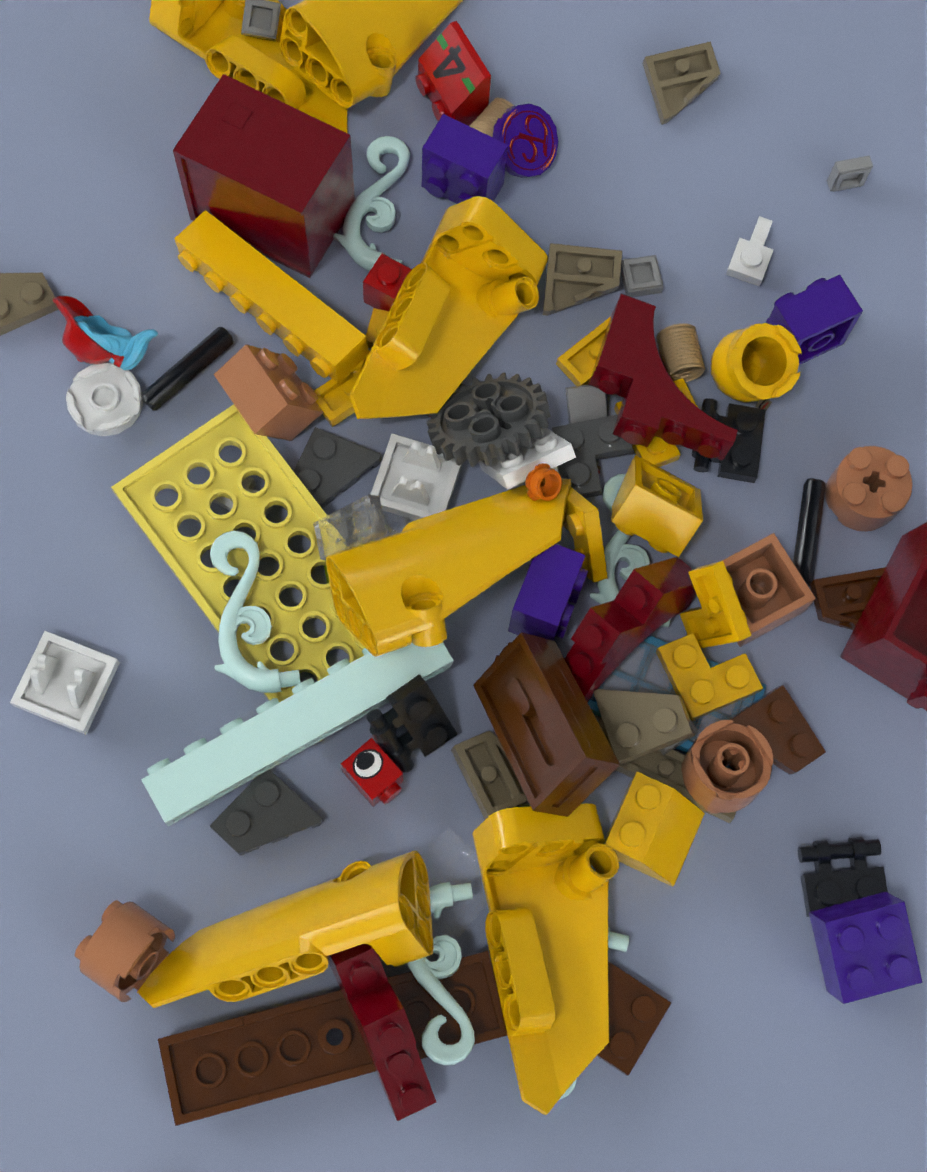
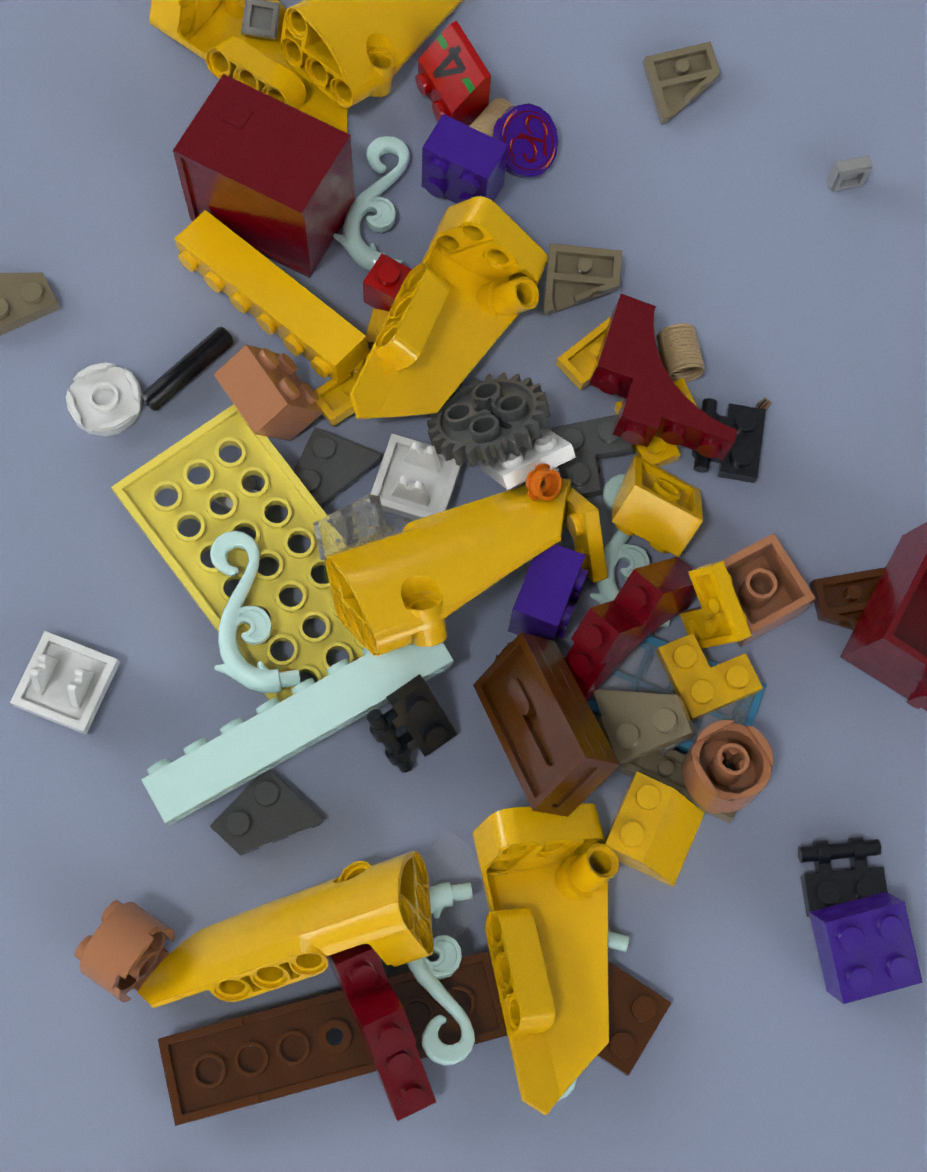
hair [52,296,158,370] -> none
red brick [341,737,403,807] -> none
dark tan wing [451,731,529,819] -> none
light grey tile [565,385,607,424] -> none
light grey tile [621,255,663,297] -> none
yellow tile [711,323,801,403] -> none
white plate [726,216,774,287] -> none
reddish brown wing [729,685,826,775] -> none
dark purple brick [766,275,863,365] -> none
black axle [793,478,826,587] -> none
nougat brick [825,446,912,531] -> none

